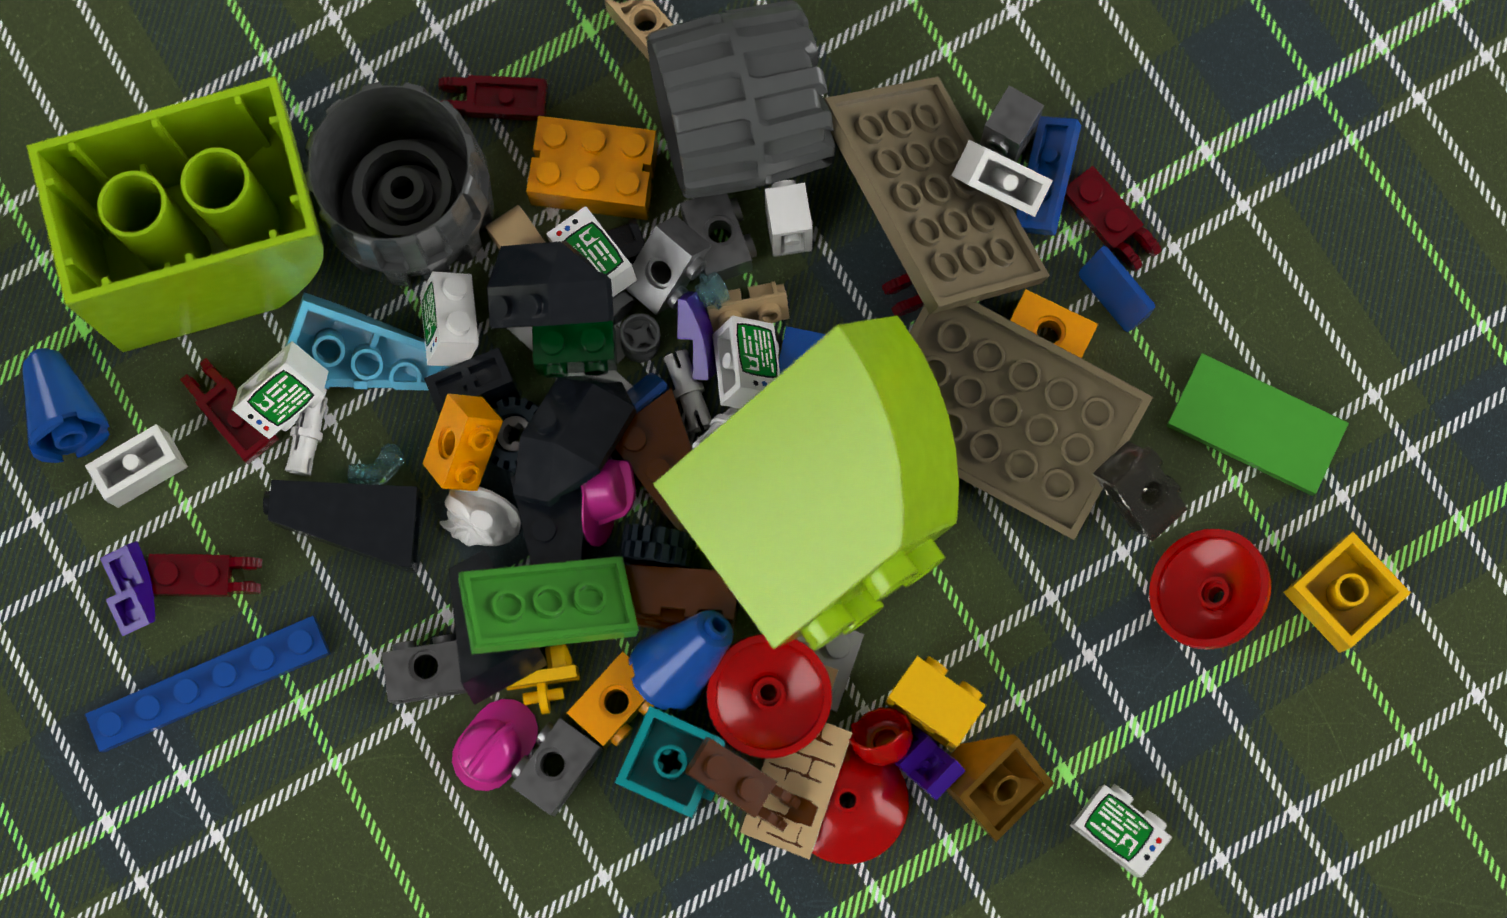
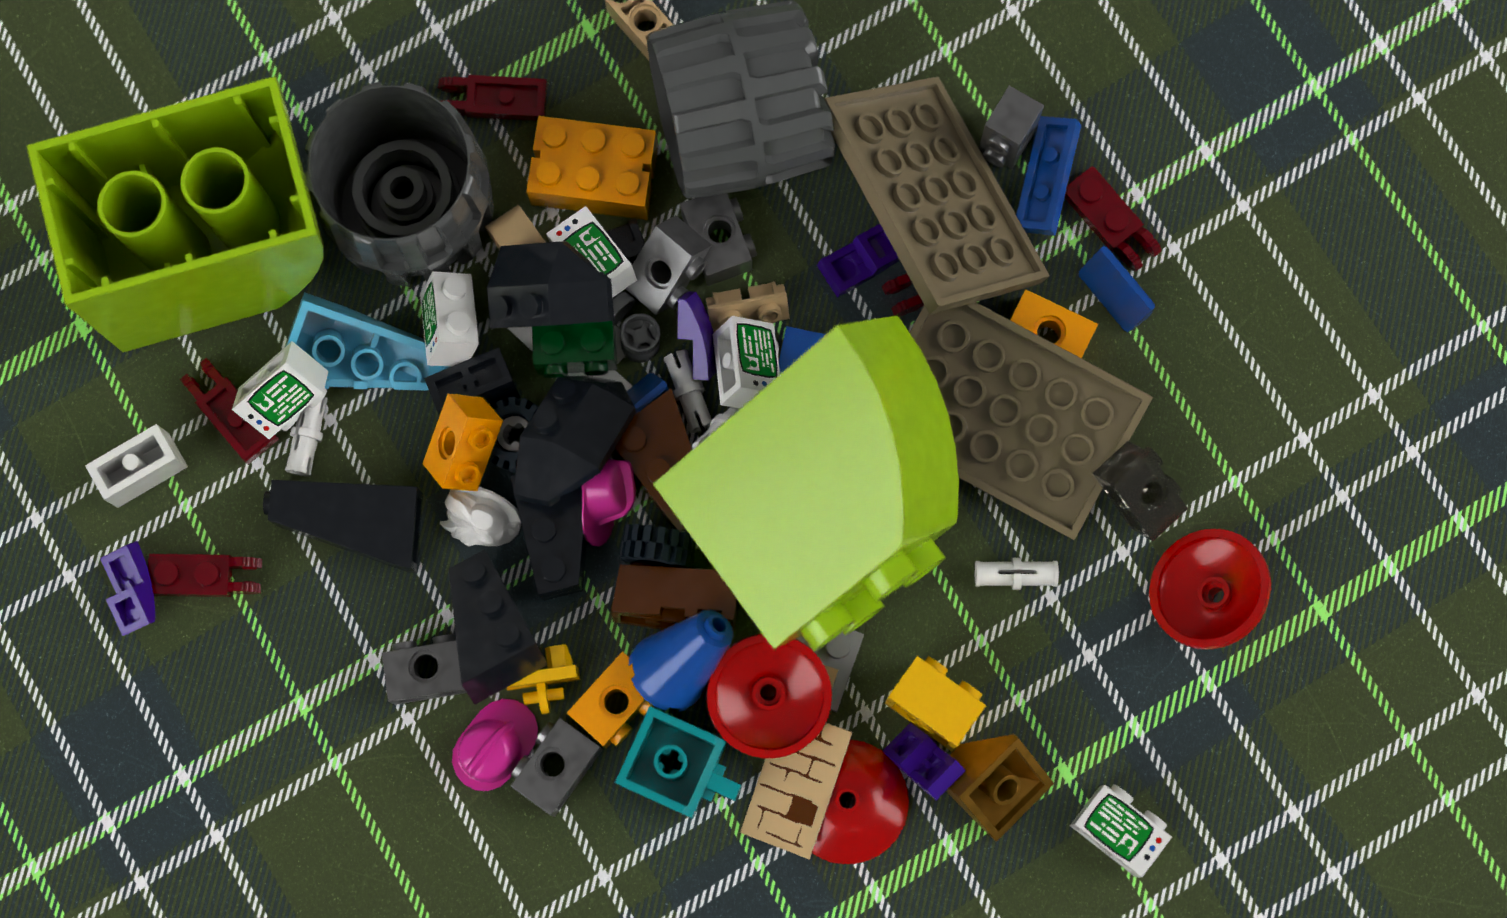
blue cone [22,348,110,463] -> none
blue plate [85,616,331,753] -> none
clear light blue arm [348,443,404,485] -> none
bright green tile [458,556,639,654] -> none
reddish brown hinge [684,737,801,832] -> none
clear light blue plate [695,271,730,310] -> none
white brick [765,180,813,257] -> none
red hair [849,707,913,766] -> none
white brick [951,140,1053,217] -> none
bright green tile [1166,353,1349,496] -> none
yellow brick [1283,532,1411,653] -> none
none -> dark purple slope [817,224,900,298]
none -> white pin [975,558,1059,590]

